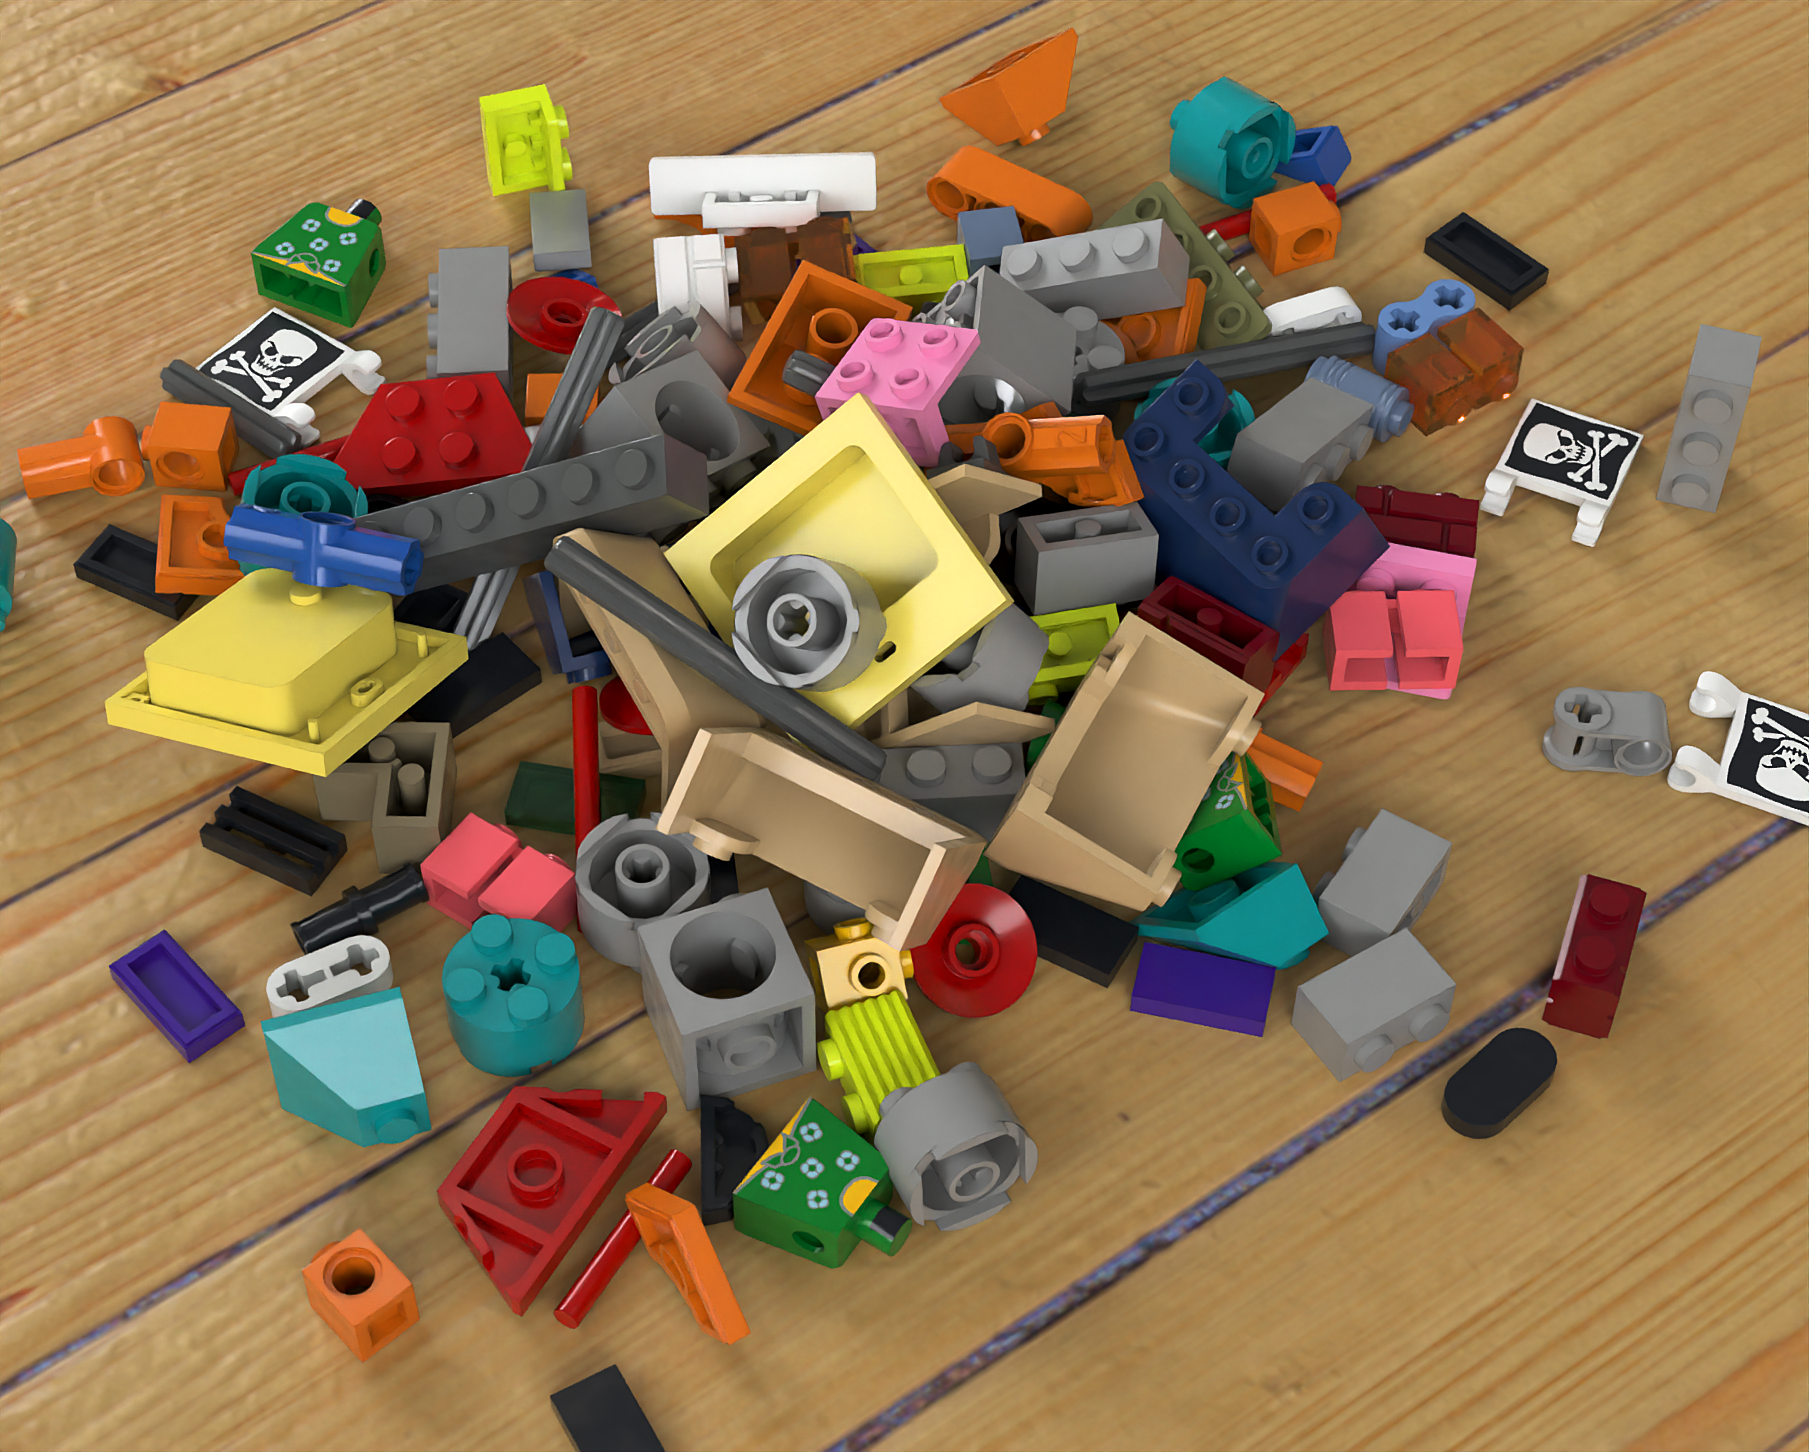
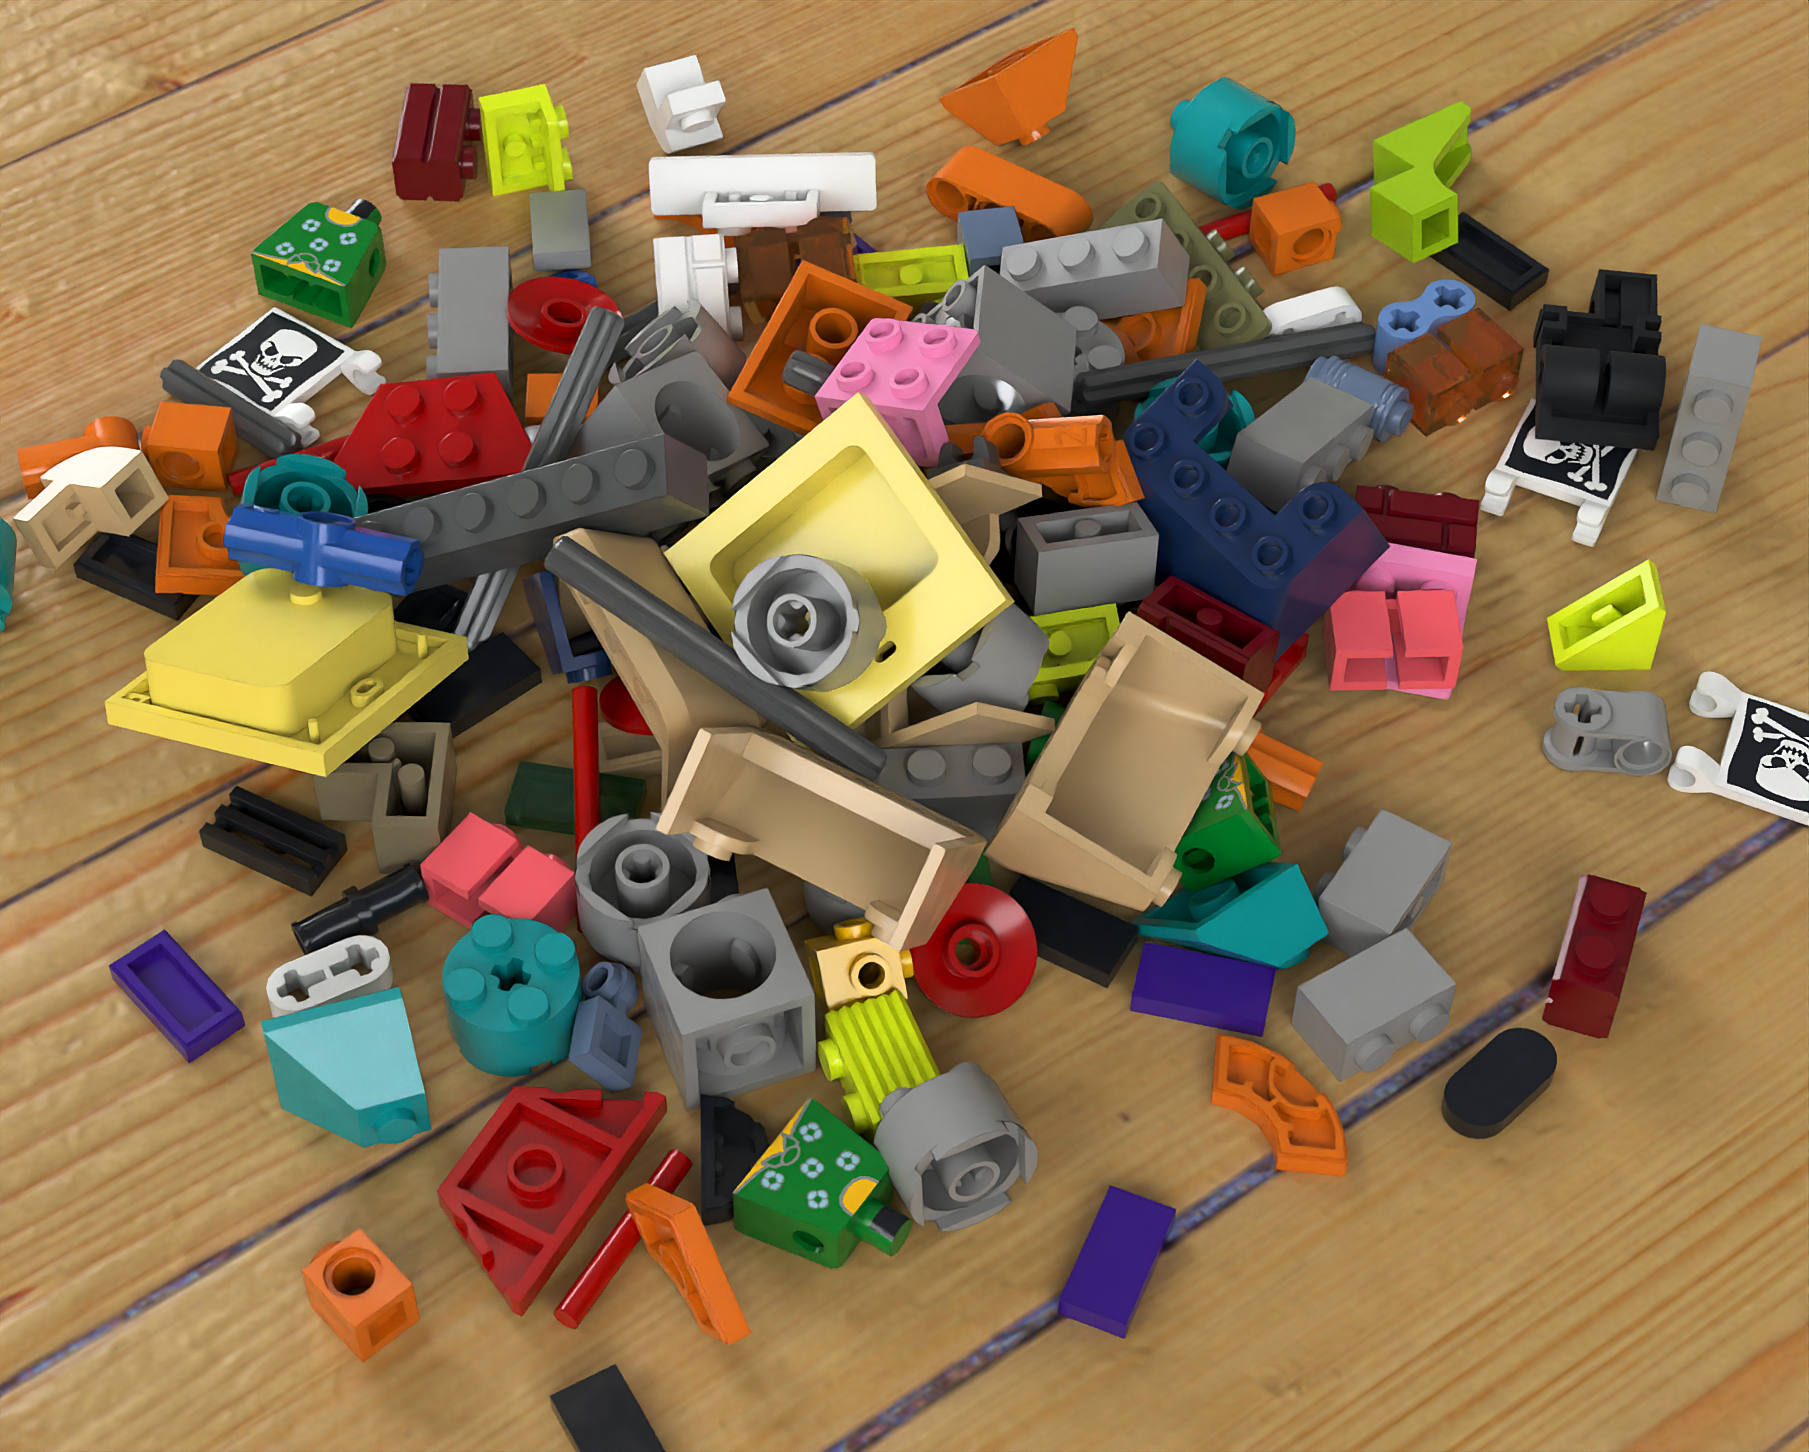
blue slope [1274,125,1351,187] -> none
none -> tan brick [12,447,169,569]
none -> dark red brick [392,83,483,202]
none -> sand blue plate [568,962,643,1093]
none -> white brick [636,55,726,154]
none -> dark purple tile [1058,1185,1176,1339]
none -> orange tile [1211,1034,1348,1177]
none -> lime arch [1370,101,1472,264]
none -> black plate [1533,269,1666,451]
none -> neon yellow slope [1547,559,1666,671]

